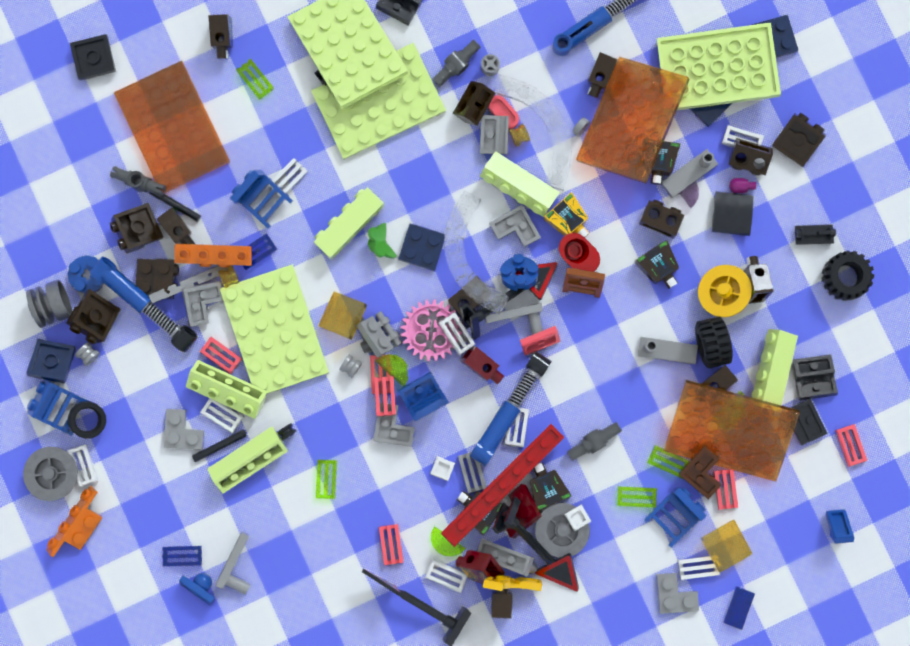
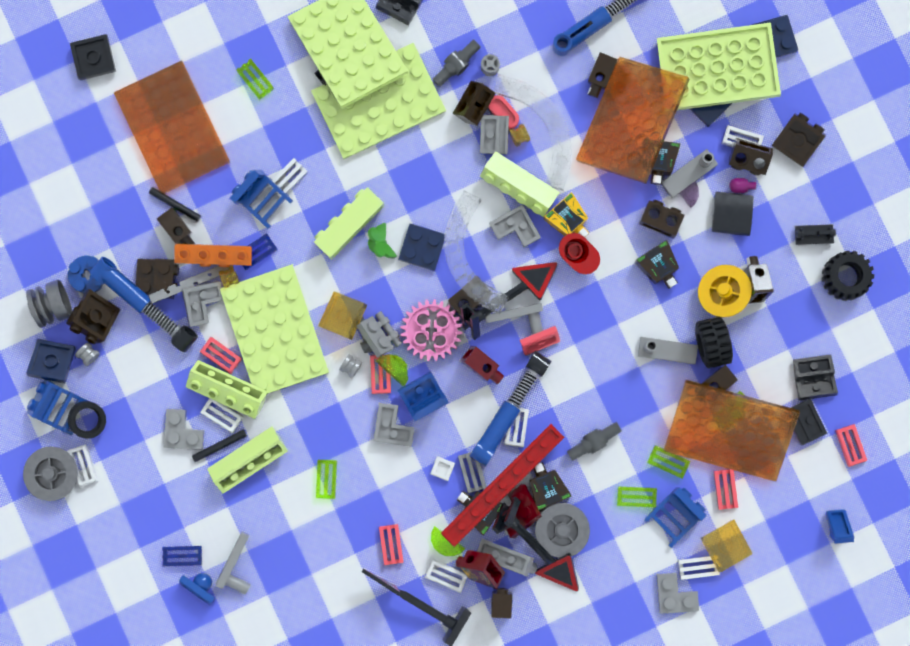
orange bracket [46,485,102,557] -> none
dark grey pin [110,166,166,197] -> none
dark brown plate [110,203,164,254] -> none
dark brown torso [208,14,233,59] -> none
black bush [277,423,297,441] -> none
coral tile [374,376,396,417] -> none
white tile [438,312,476,355] -> none
yellow tile [483,575,542,591] -> none
blue plate [500,254,539,291] -> none
dark orange plate [562,268,605,298] -> none
white tile [564,504,591,531] -> none
light grey tile [573,117,590,137] -> none
reddish brown plate [679,445,721,500] -> none
clear blue tile [723,586,755,630] -> none
yellowish green brick [750,329,798,411] -> none

